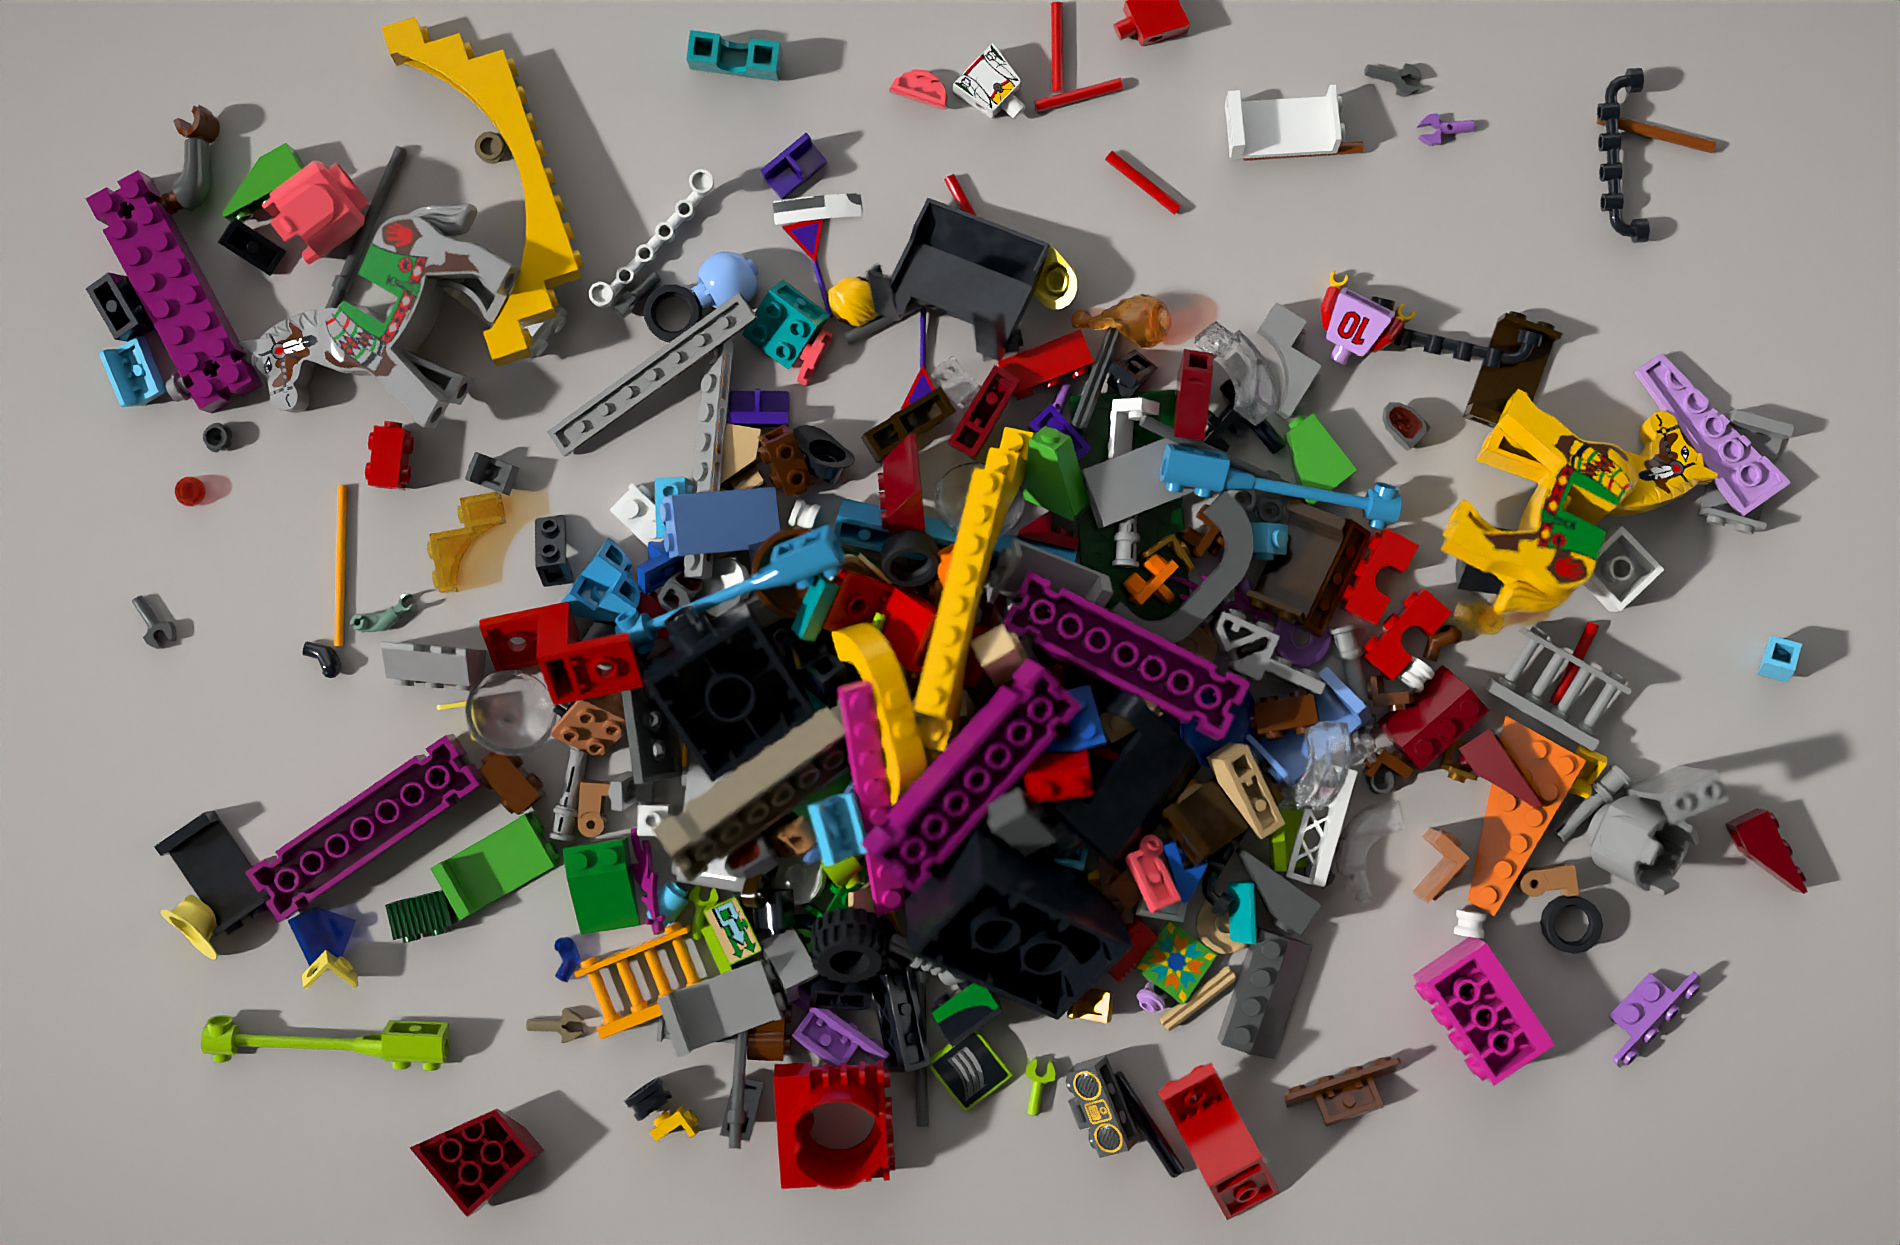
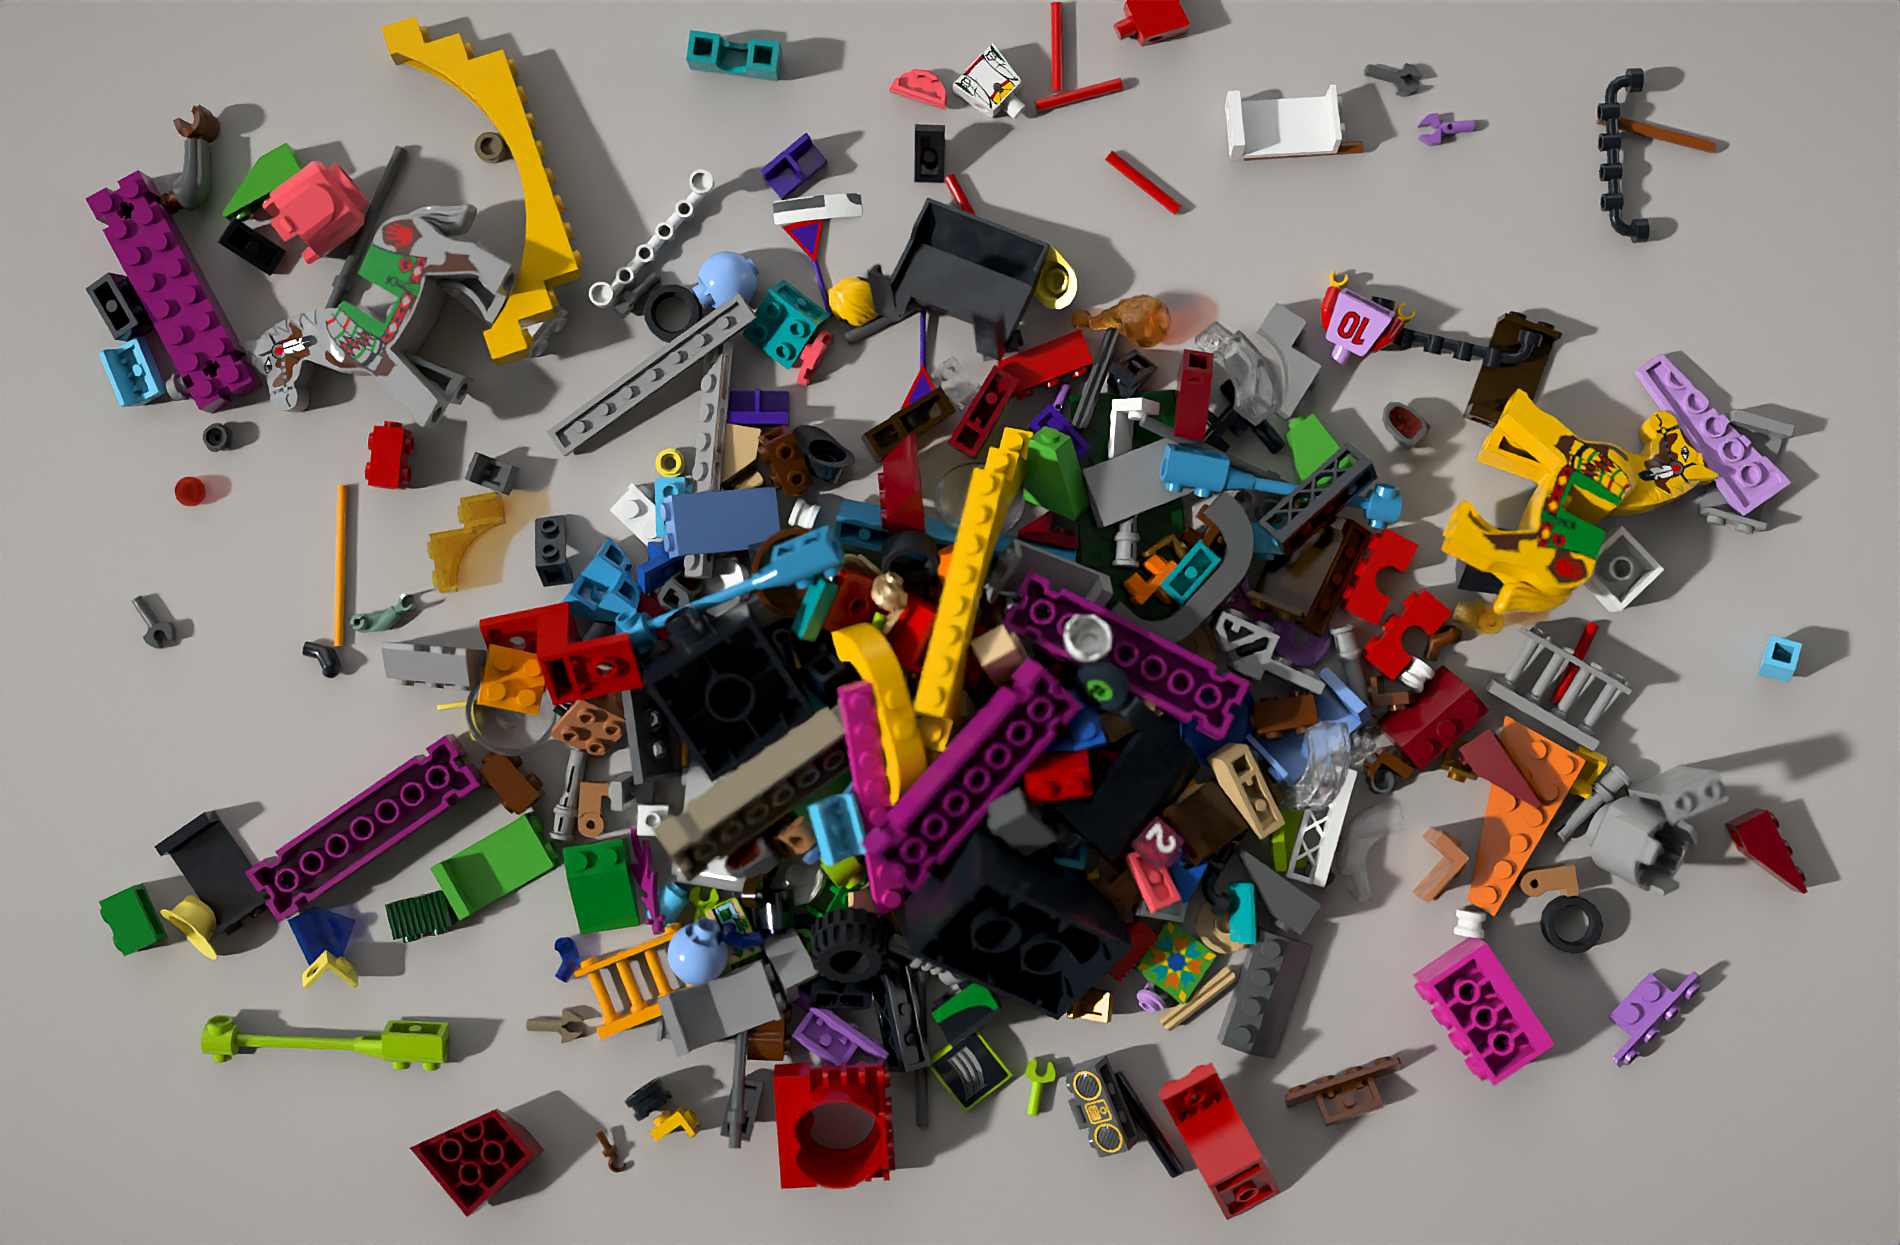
none -> green brick [99,883,168,956]
none -> light orange plate [477,644,546,716]
none -> reddish brown hand [596,1131,626,1173]
none -> light yellow plate [655,448,686,478]
none -> light blue brick [667,918,729,985]
none -> clear blue arm [720,922,765,950]
none -> tan bracket [872,571,908,635]
none -> black slope [914,124,945,183]
none -> white hair [1064,614,1112,662]
none -> black bush [1073,661,1130,710]
none -> clear pink brick [1129,816,1185,871]
none -> teal slope [1160,540,1222,606]
none -> black fence [1258,442,1378,557]

